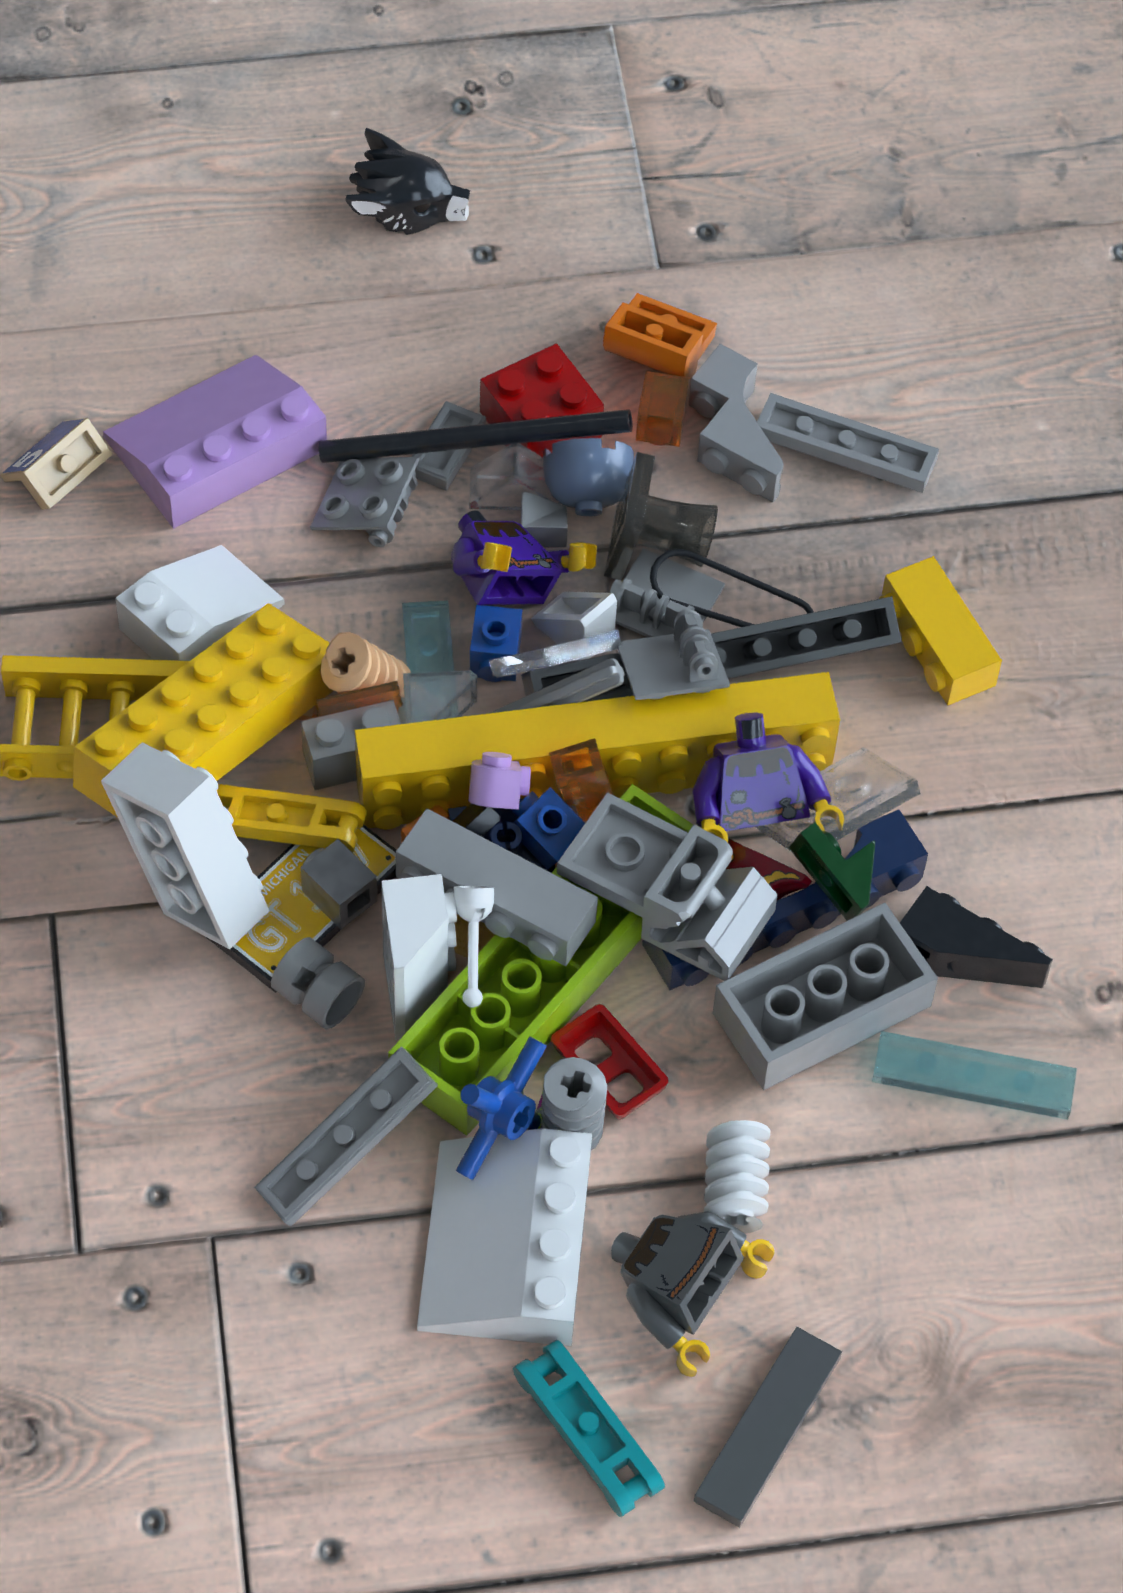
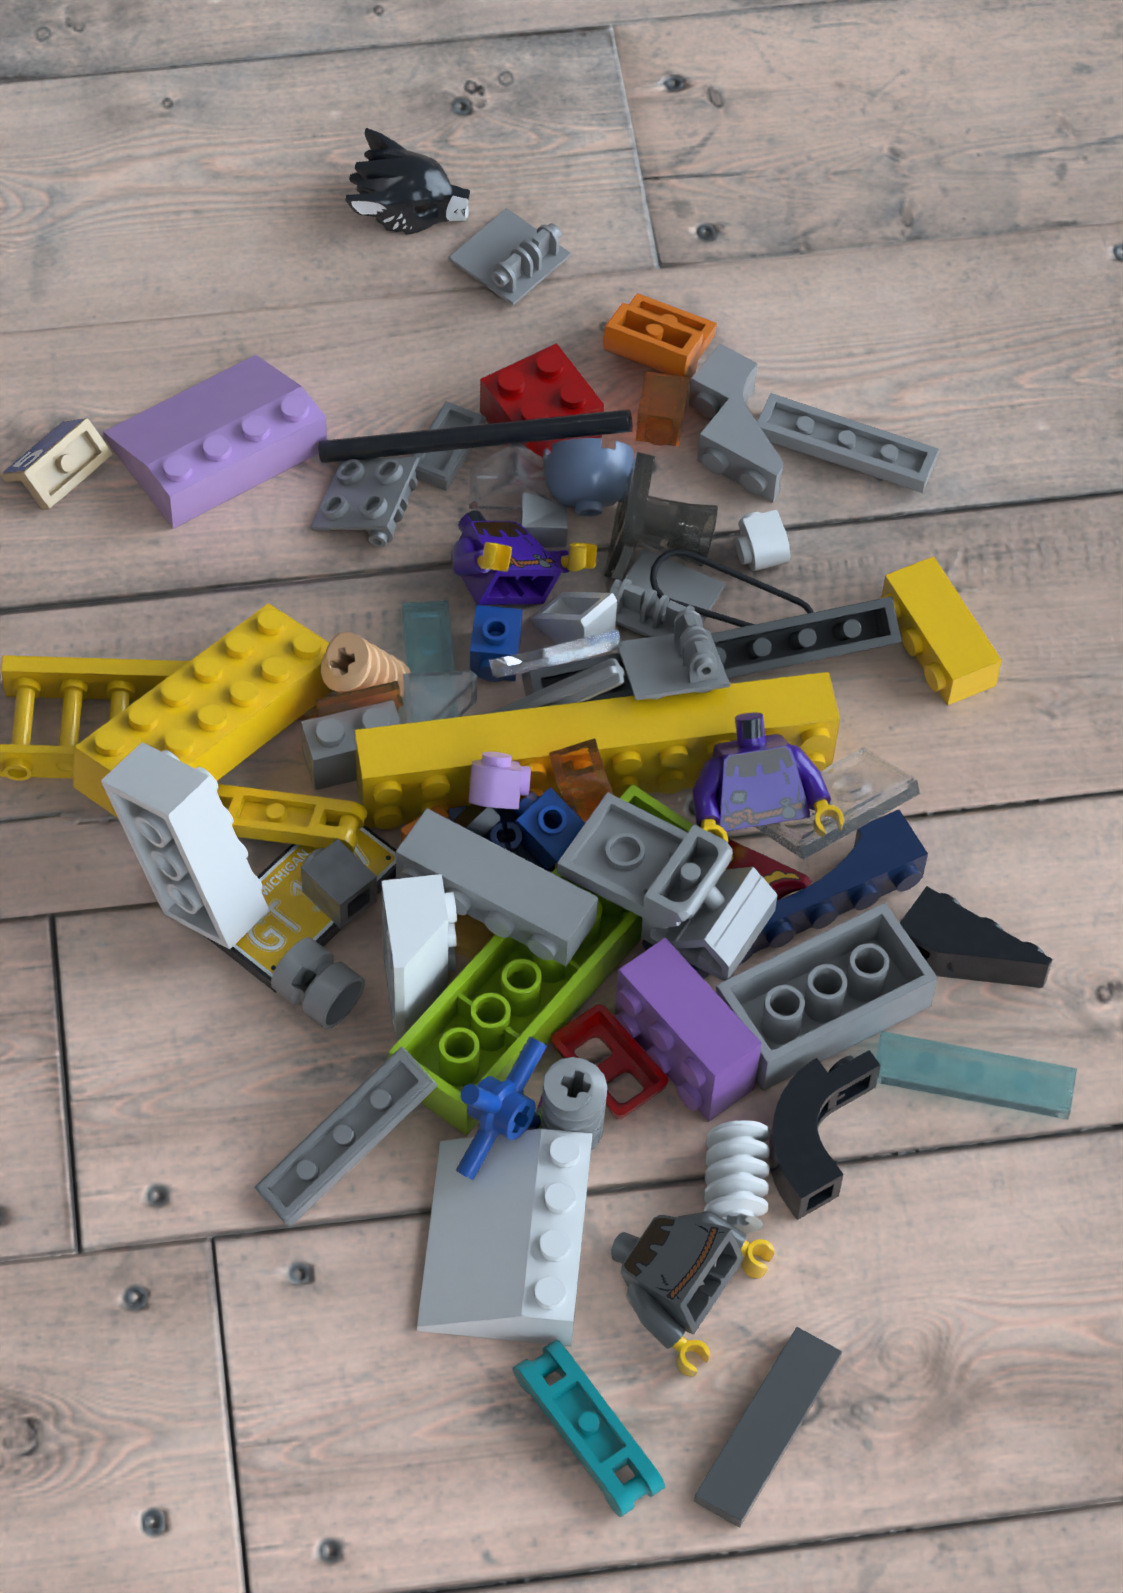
white slope [115,545,285,661] -> none
white hinge [454,886,494,1008] -> none
dark green slope [789,822,875,921] -> none
none -> light grey hinge [448,208,571,306]
none -> medium lavender brick [614,938,762,1122]
none -> white plate [735,510,790,571]
none -> black arch [769,1050,881,1220]

